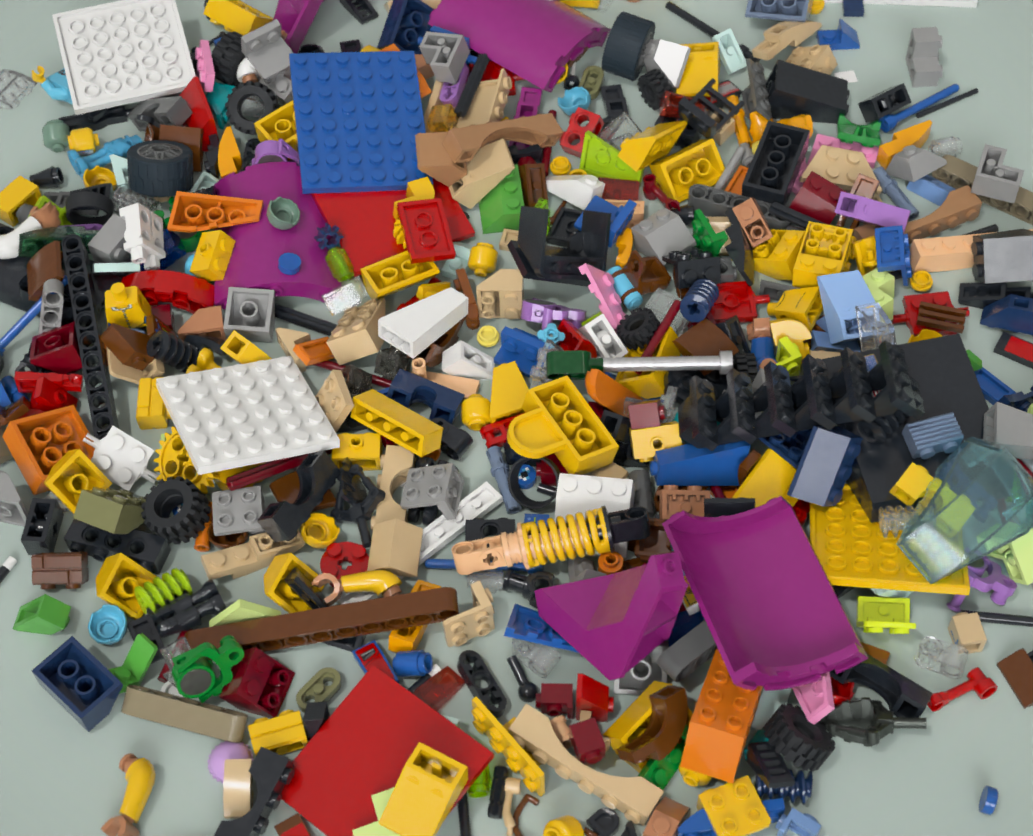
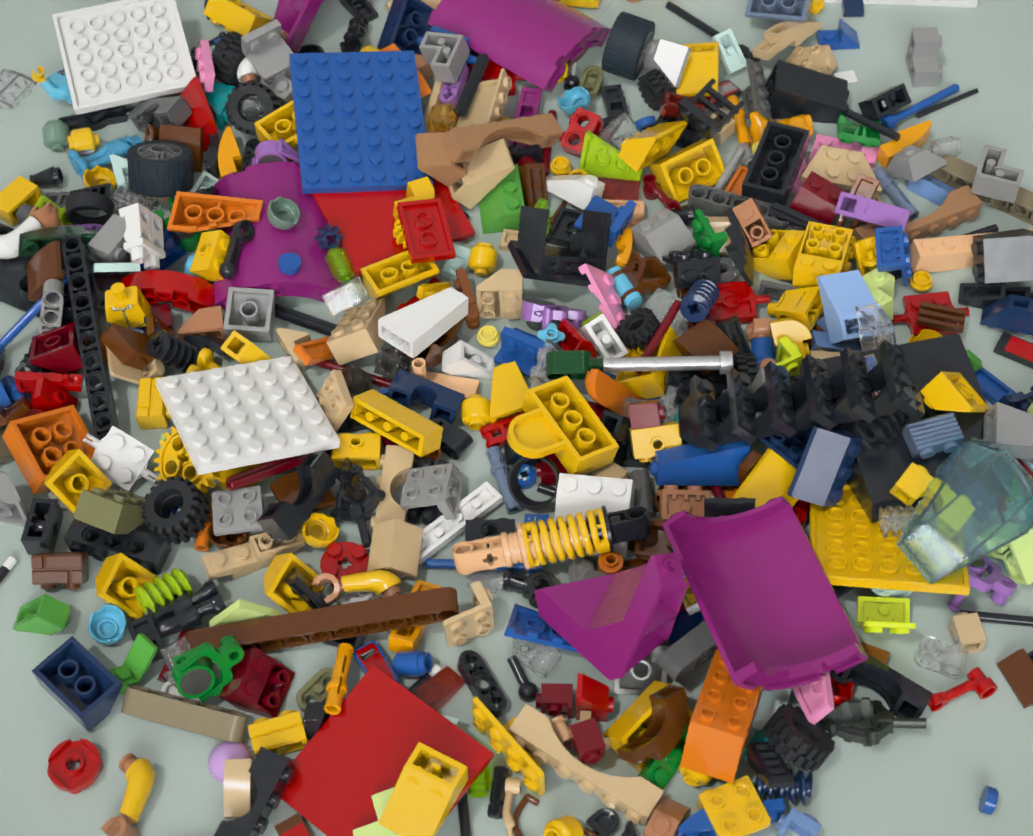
none -> red plate [47,739,103,794]
none -> black piece [219,220,255,279]
none -> light orange pin [324,643,354,715]
none -> black hinge [343,10,369,46]
none -> blue tile [634,115,657,131]
none -> black bar [845,109,901,142]
none -> yellow slope [920,371,990,412]

